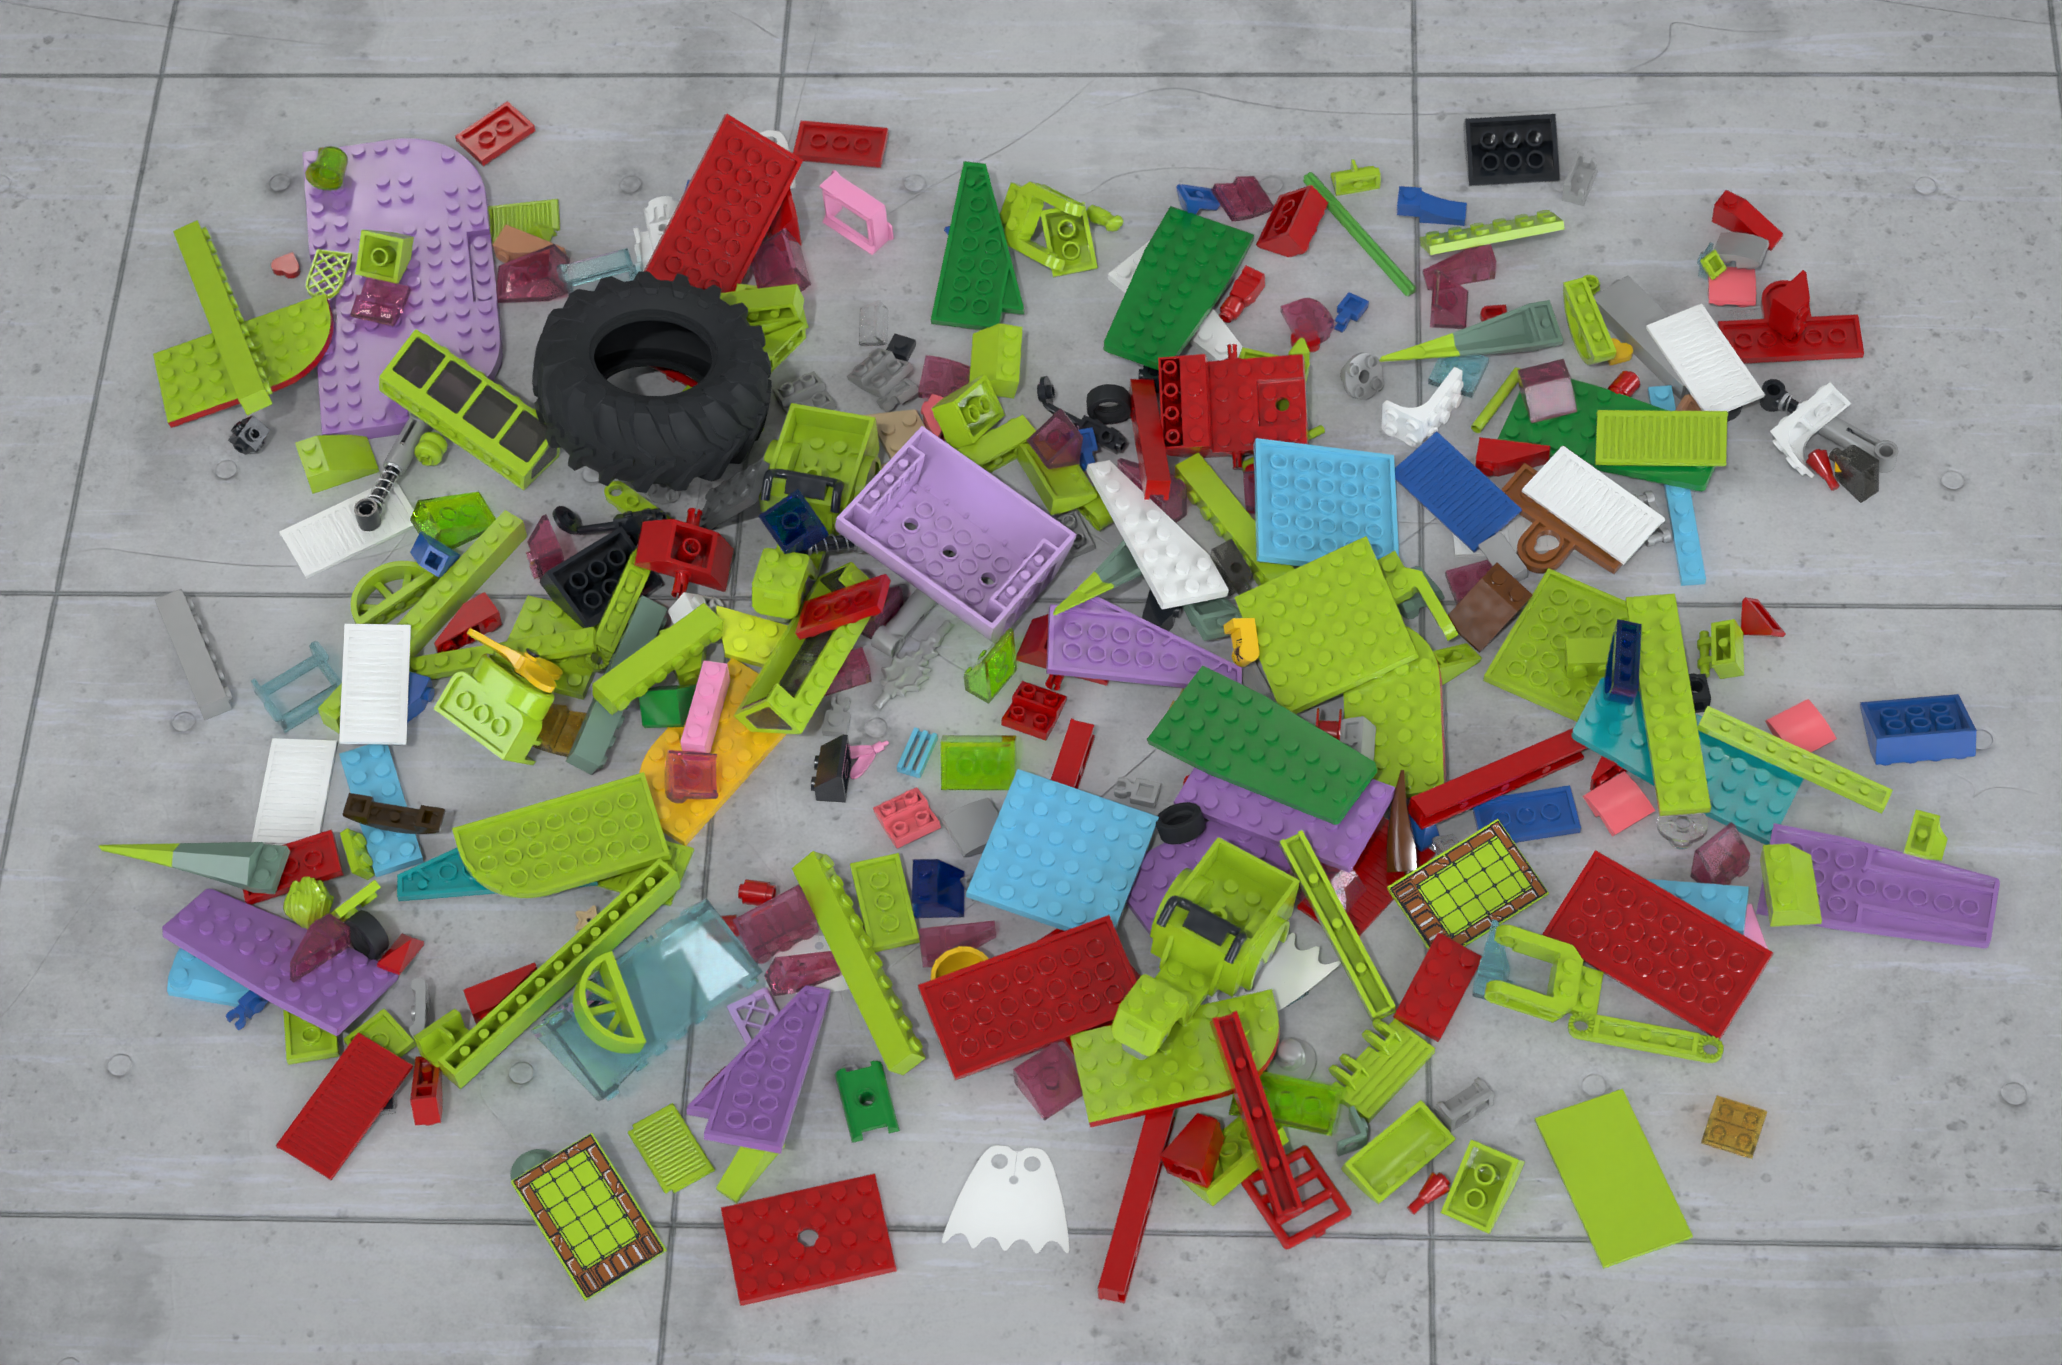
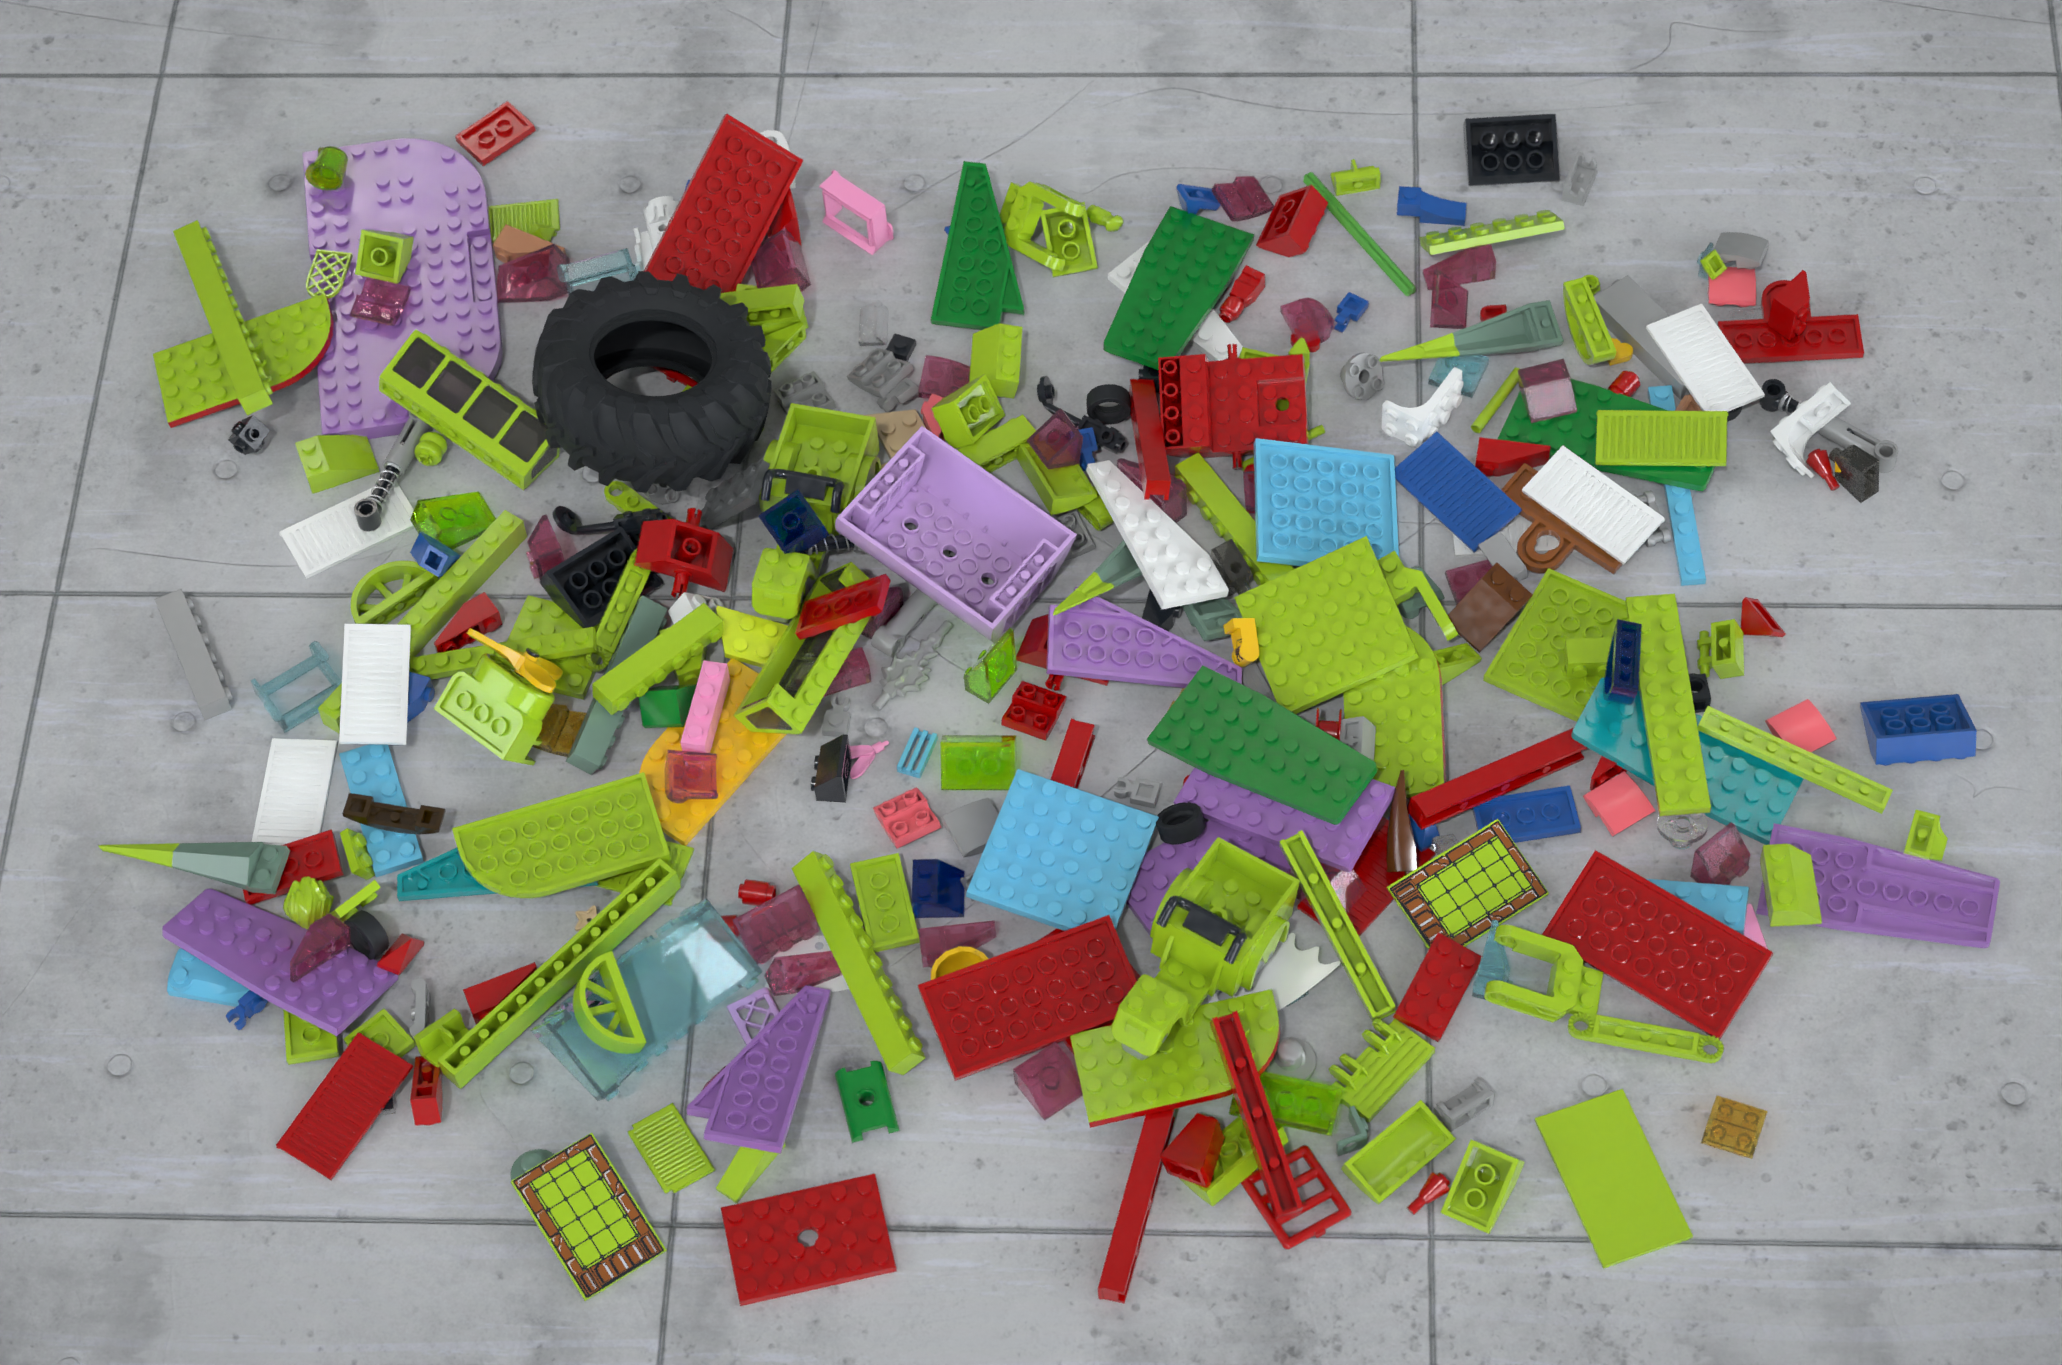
tile [271,252,301,279] -> none
red plate [793,120,889,168] -> none
white piece [942,1145,1070,1254] -> none
red slope [1712,190,1783,251] -> none

